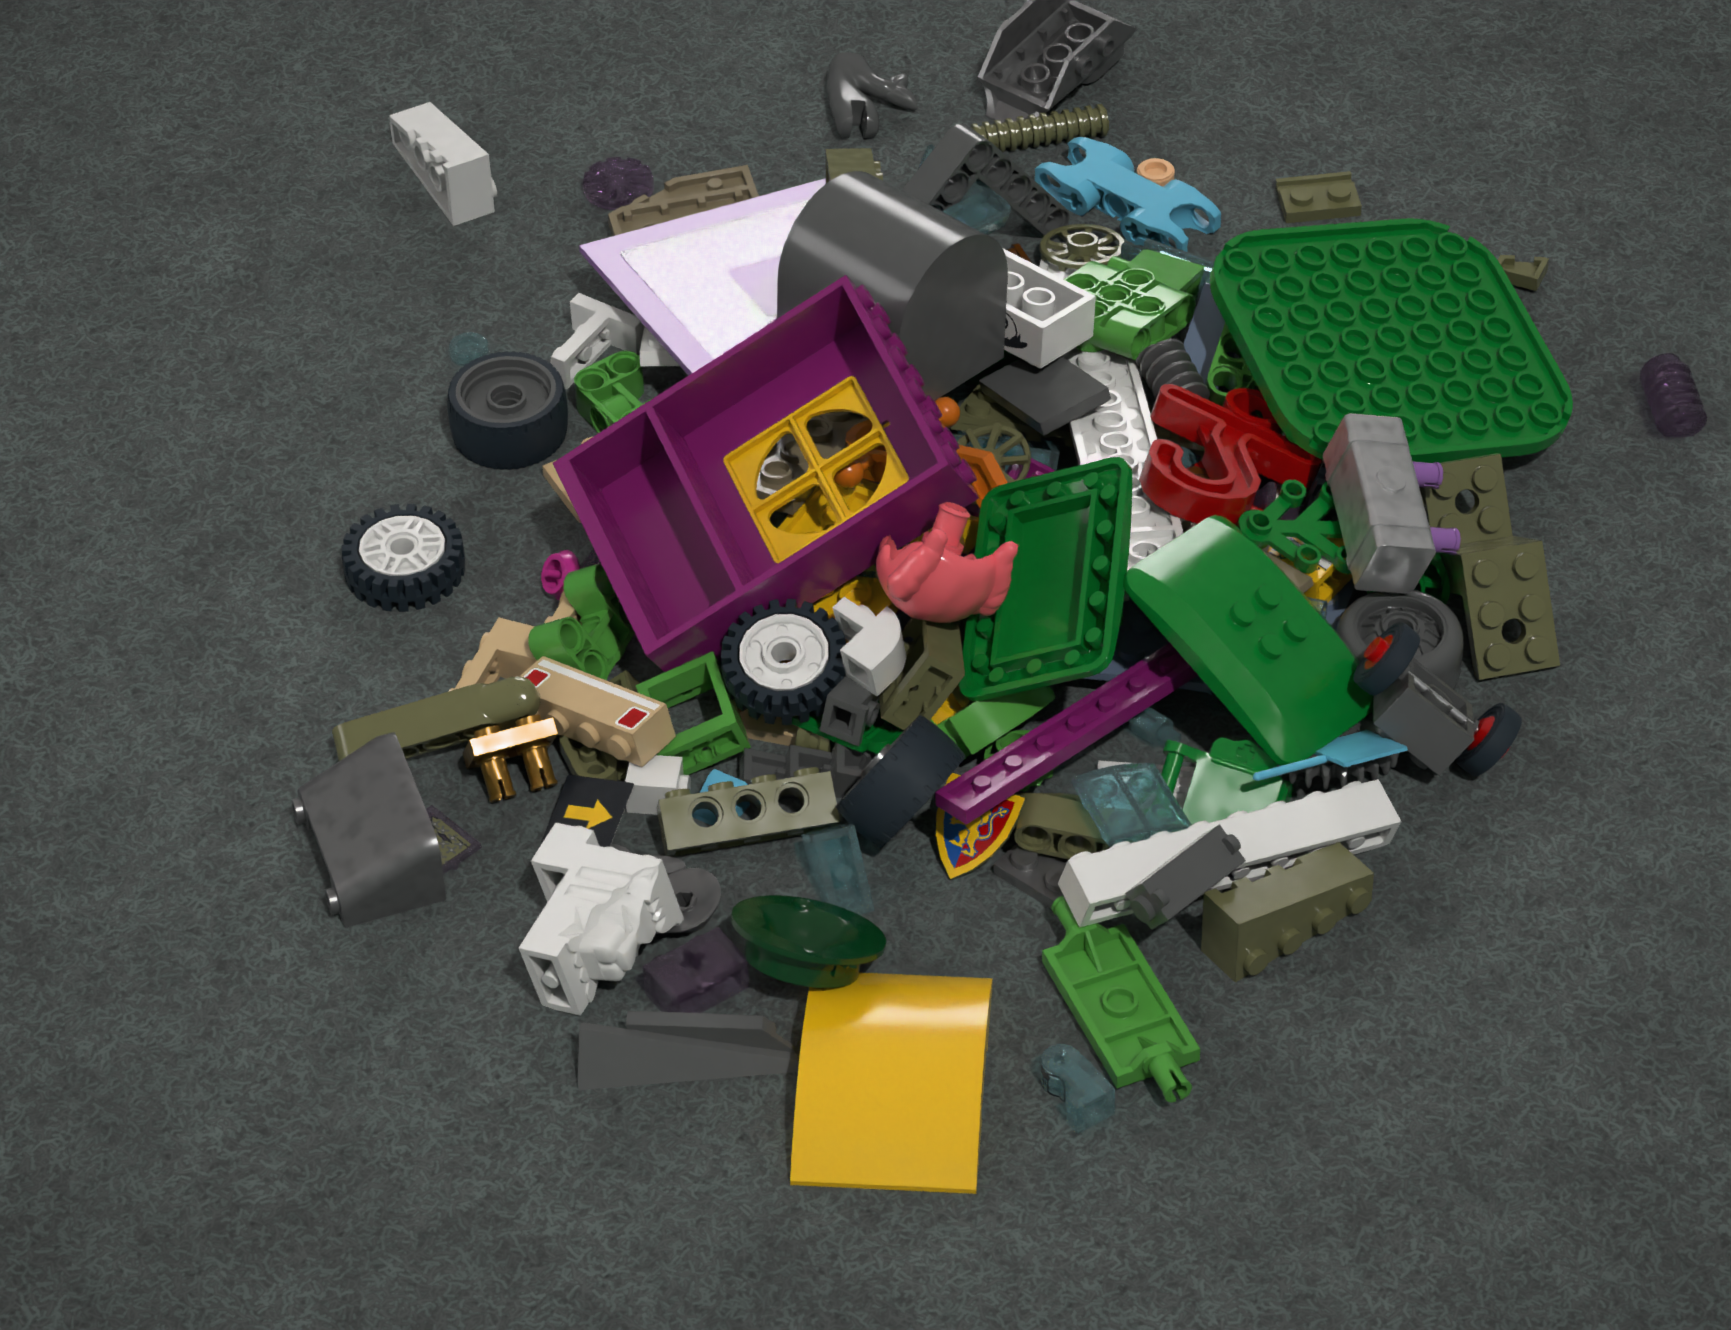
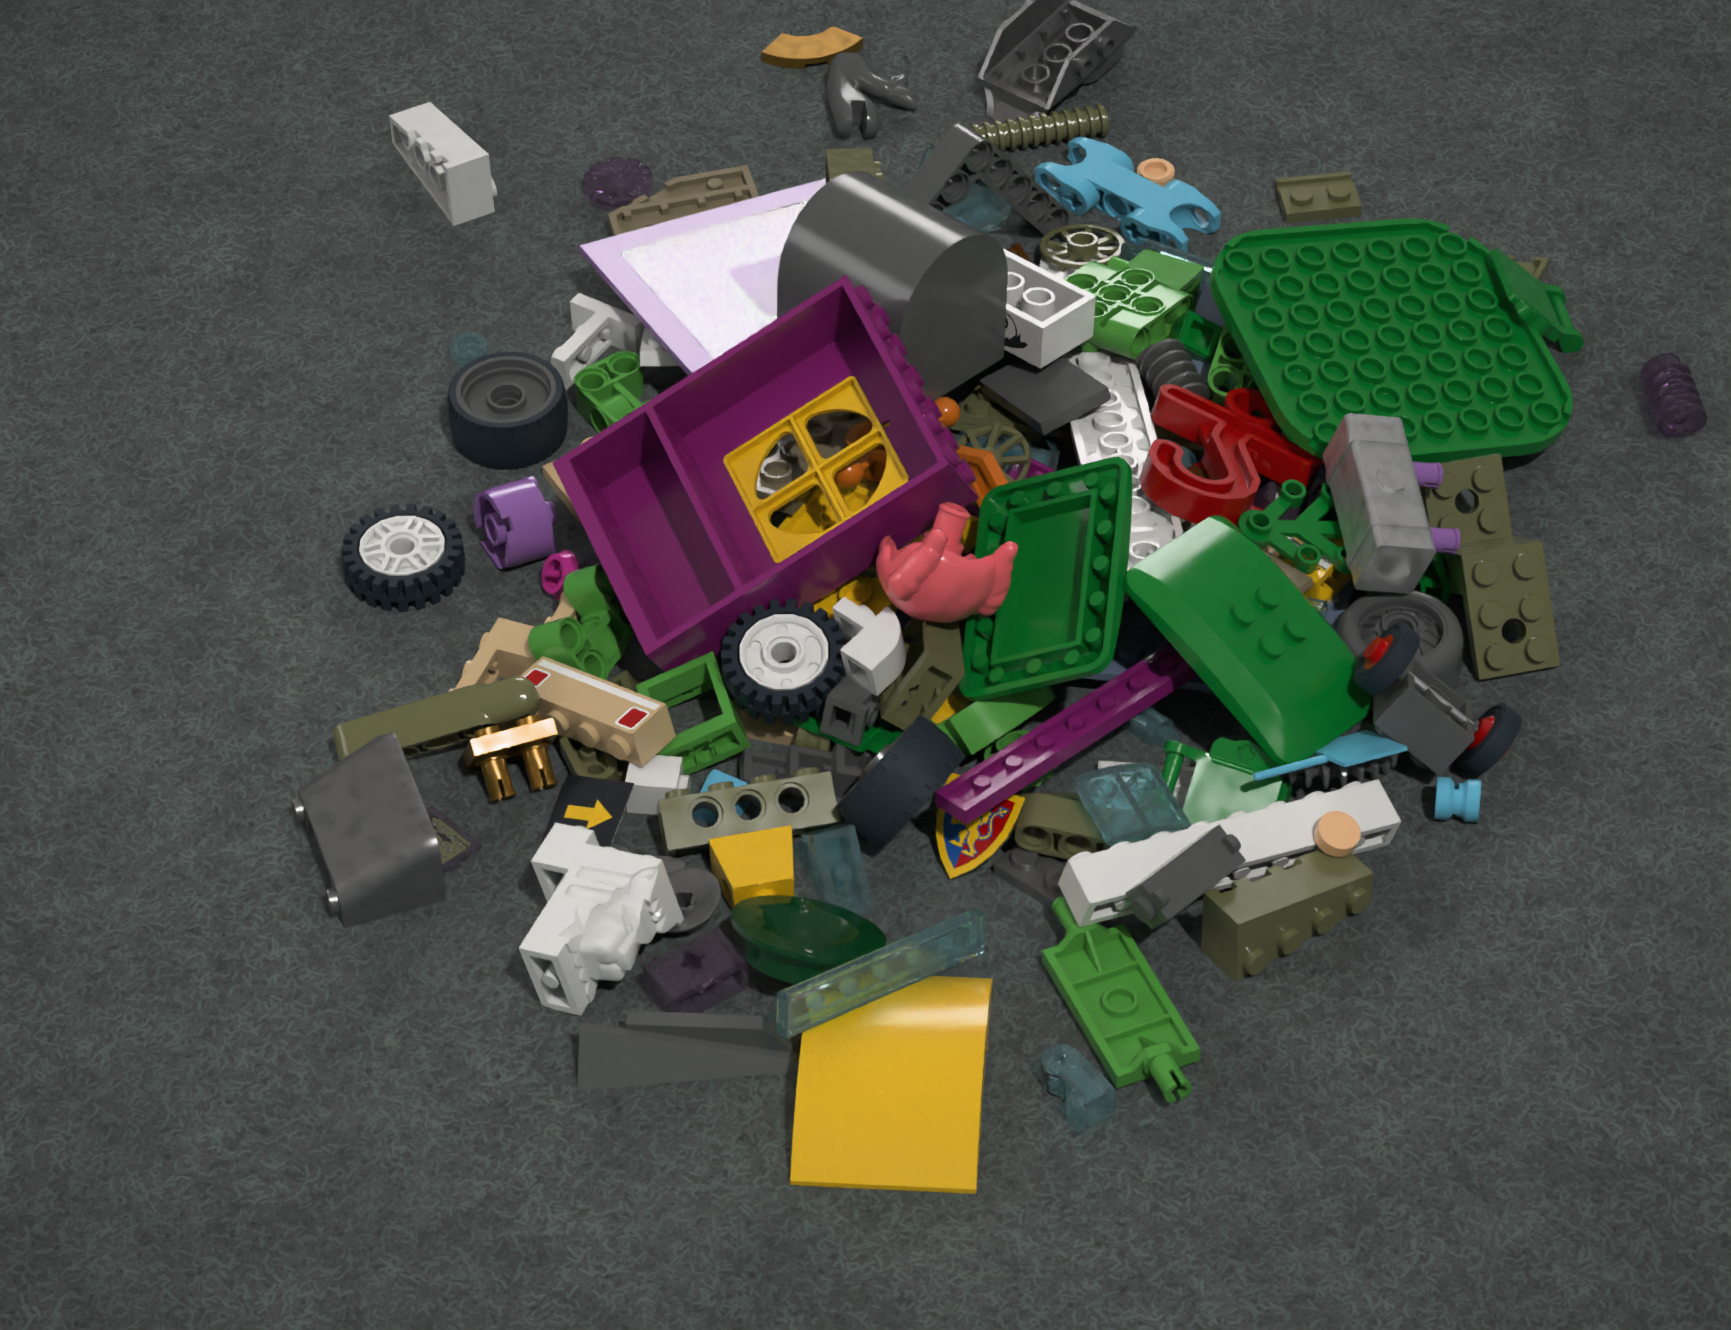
none -> medium lavender brick [473,476,558,569]
none -> yellow torso [709,825,795,910]
none -> pearl gold tile [761,26,863,69]
none -> clear light blue tile [776,908,986,1039]
none -> green slope [1169,310,1222,363]
none -> light nougat tile [1314,811,1361,857]
none -> medium azure wheel [1434,776,1481,823]
none -> green piece [1490,248,1584,353]

